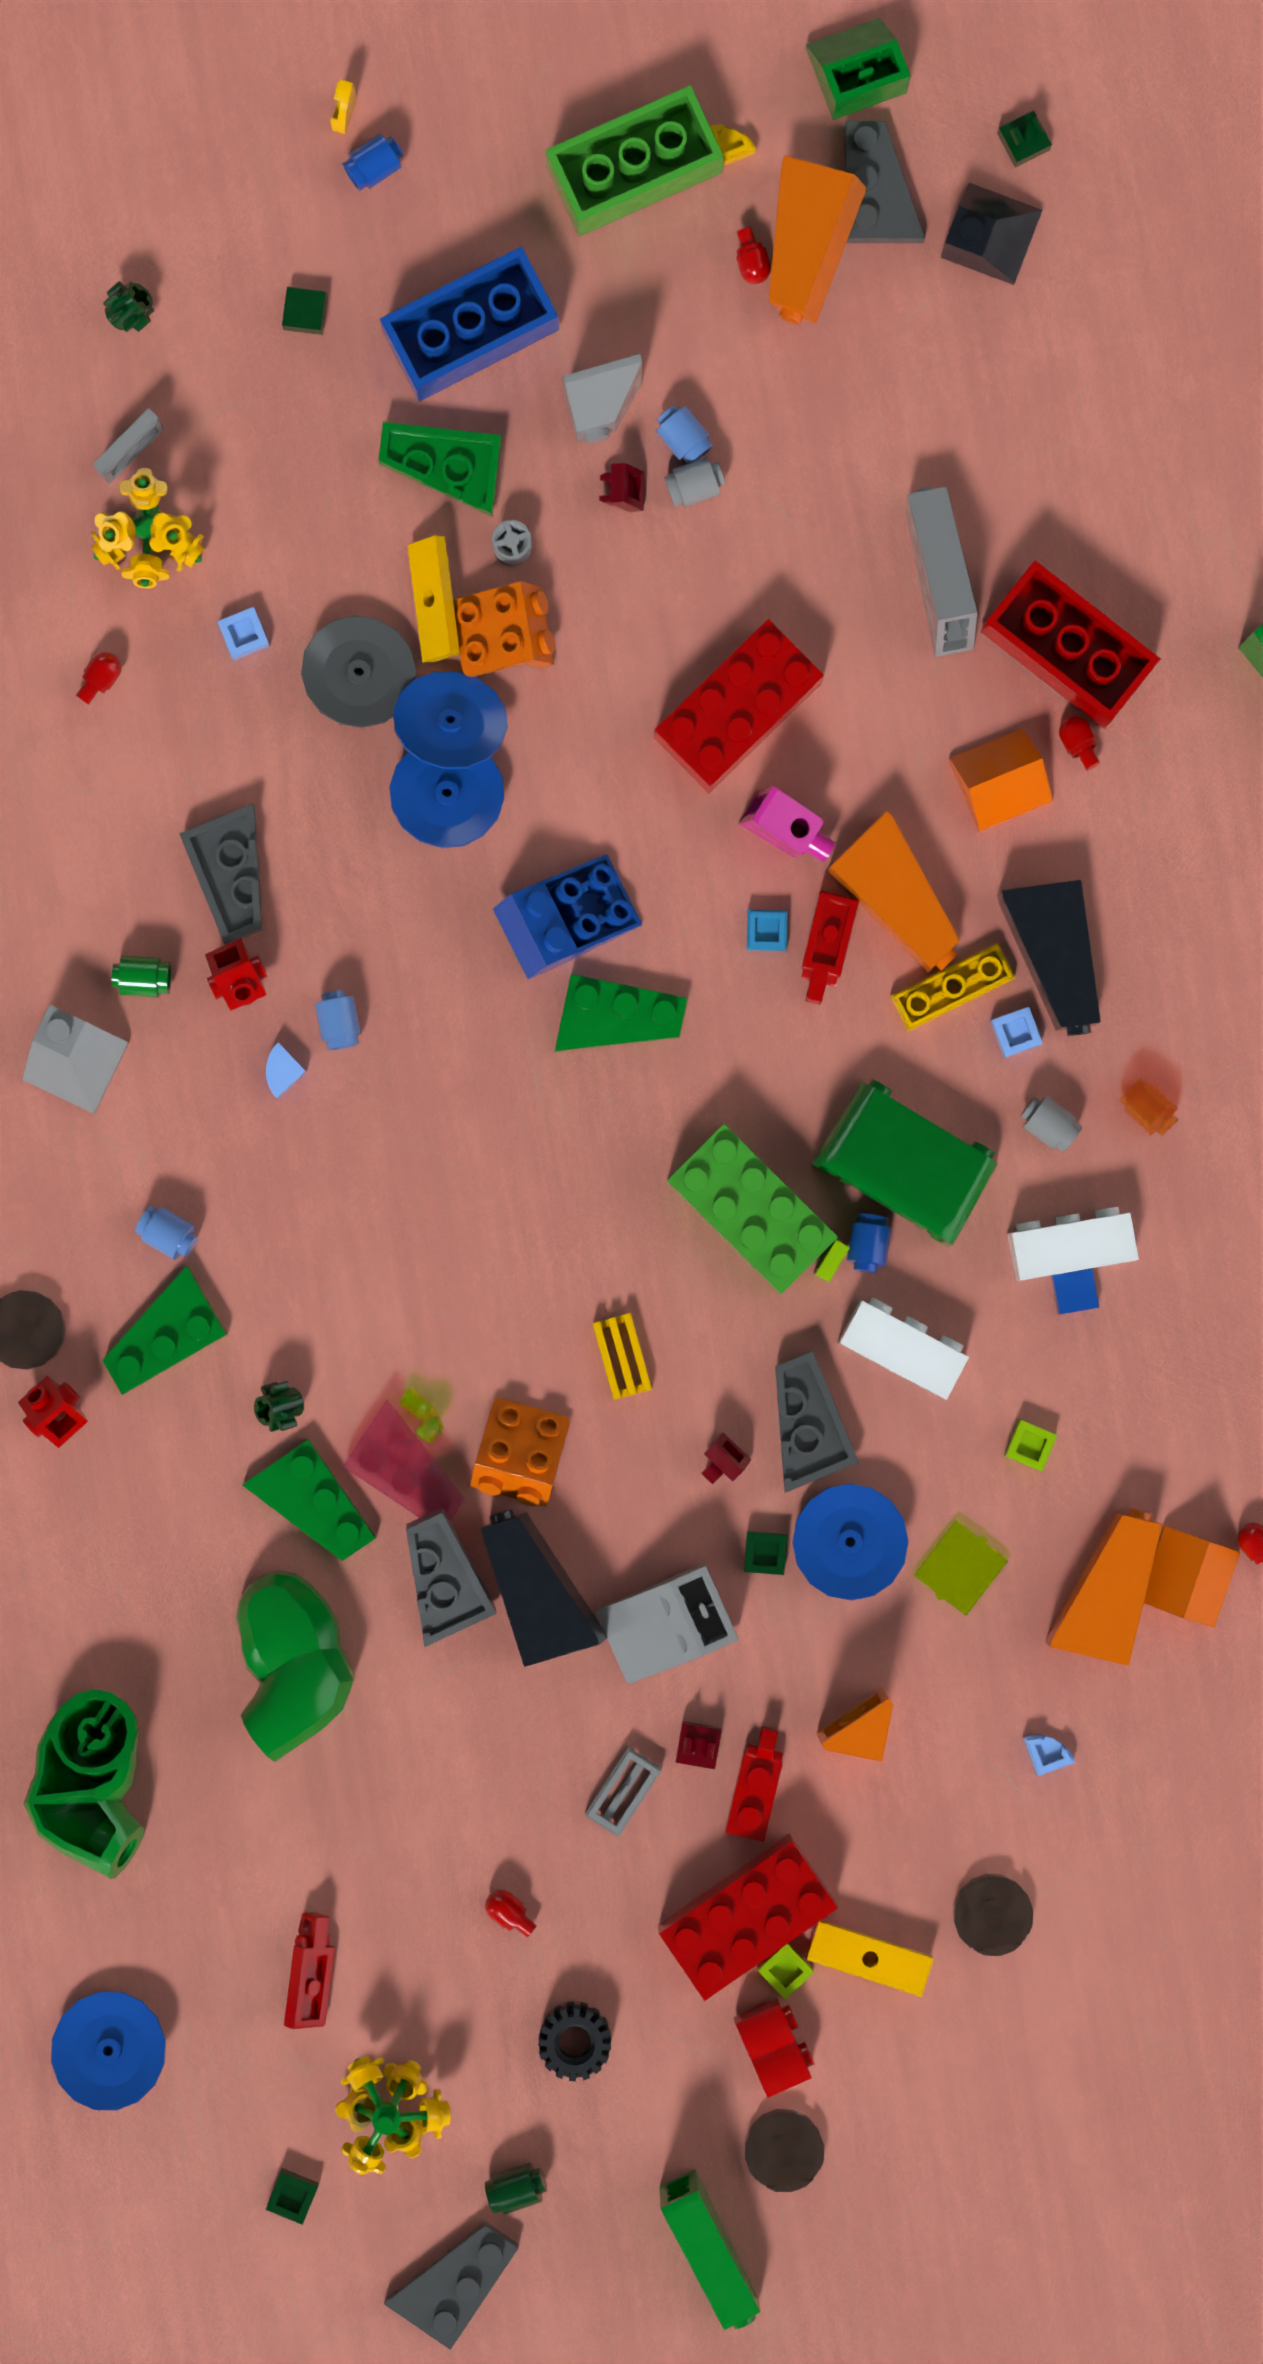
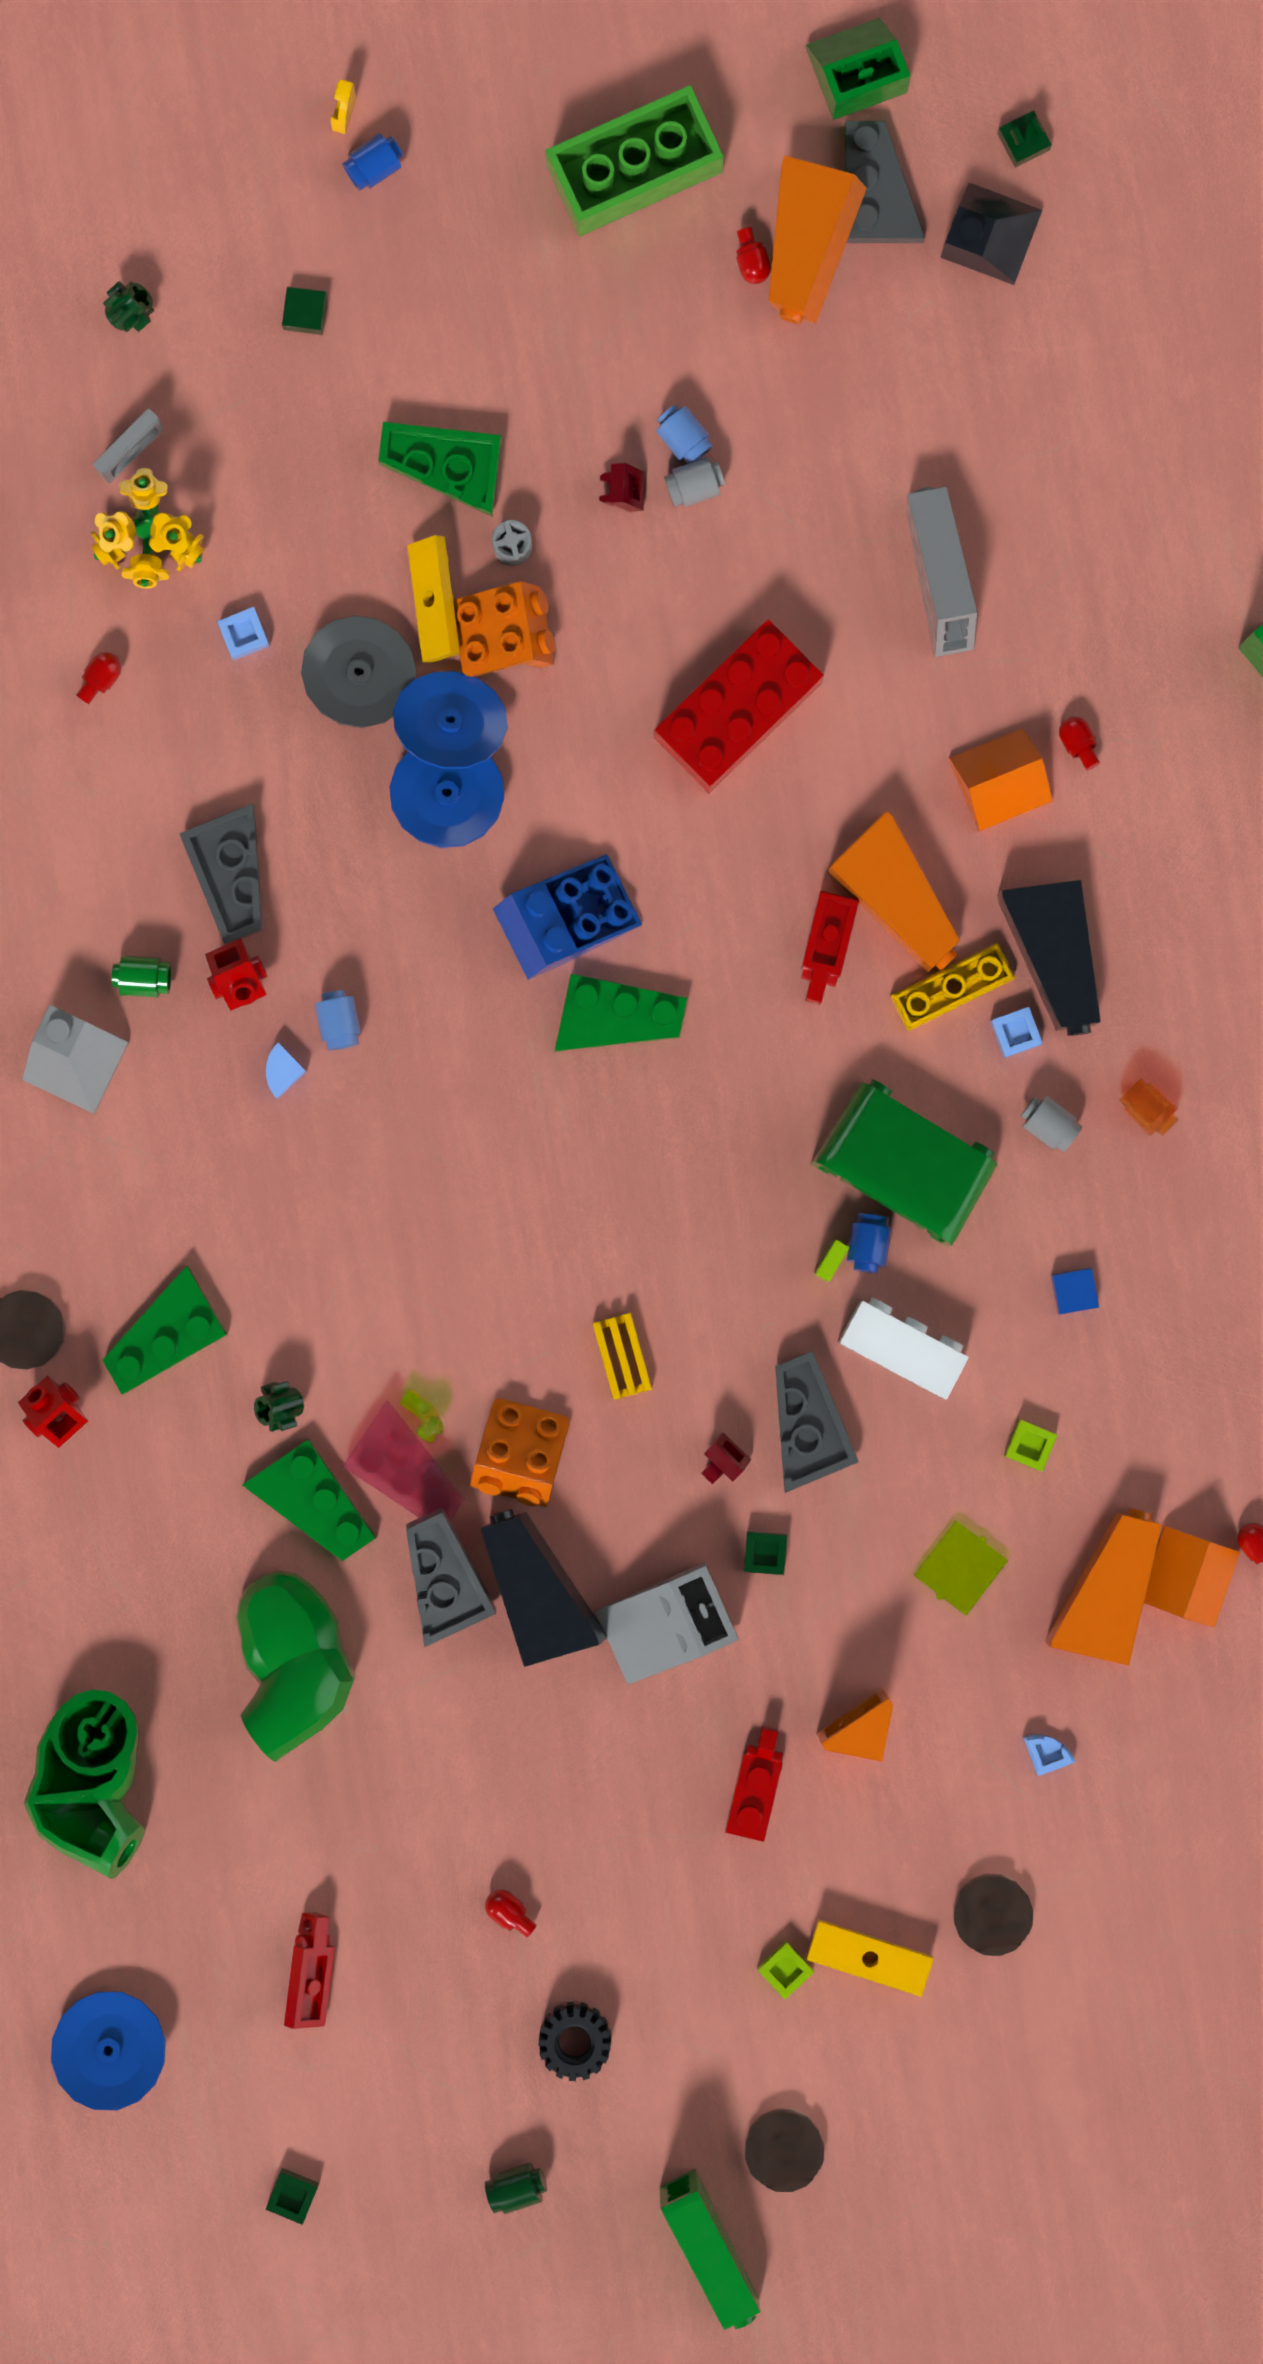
medium blue brick [135,1205,198,1260] -> none
yellow plant [335,2056,451,2175] -> none
blue brick [380,246,559,402] -> none
dark grey wing [384,2221,519,2350] -> none
light grey slope [563,354,642,444] -> none
light grey tile [585,1746,662,1837] -> none
red brick [658,1834,838,2001] -> none
bright green brick [667,1124,838,1294] -> none
dark red tile [675,1721,722,1769] -> none
yellow tile [710,124,756,166] -> none
red brick [733,1998,815,2098] -> none
dark pink torso [739,786,836,862] -> none
dark azure tile [746,910,787,952] -> none
blue piece [792,1484,909,1601] -> none
red brick [980,560,1161,729] -> none
white brick [1007,1207,1139,1281] -> none

